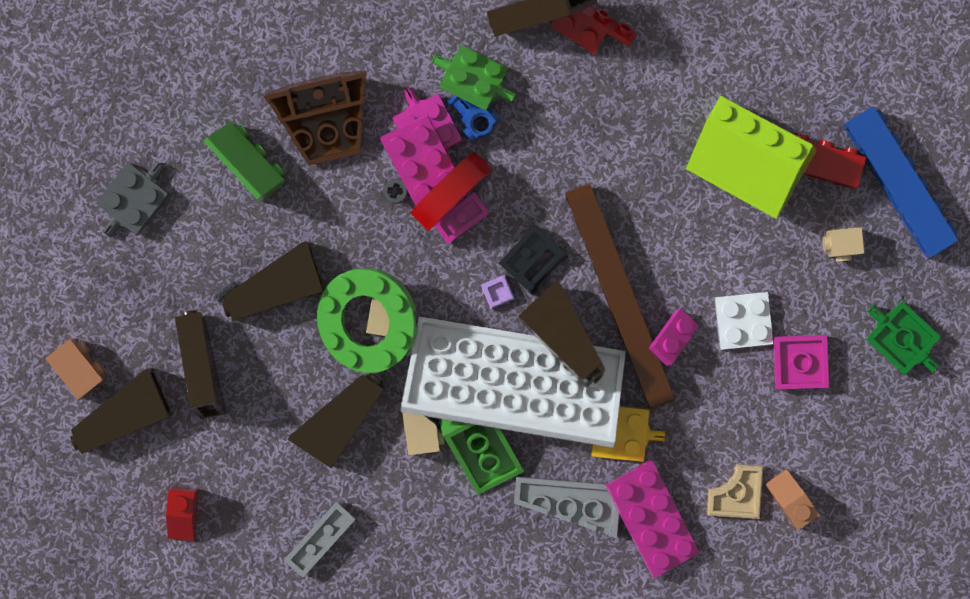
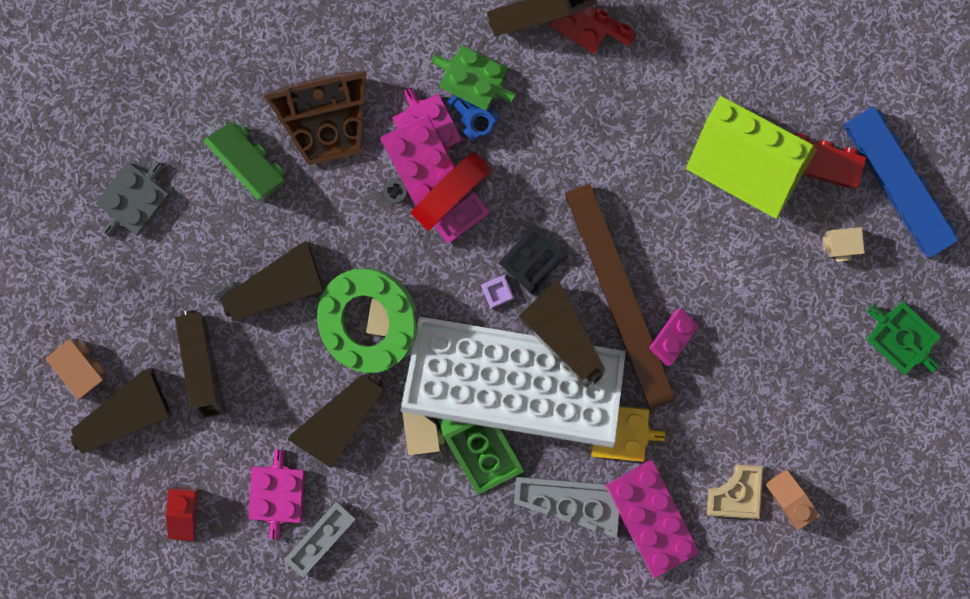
white plate [715,292,773,350] -> none
dark pink plate [773,335,829,389] -> none
none -> dark pink plate [248,449,305,539]

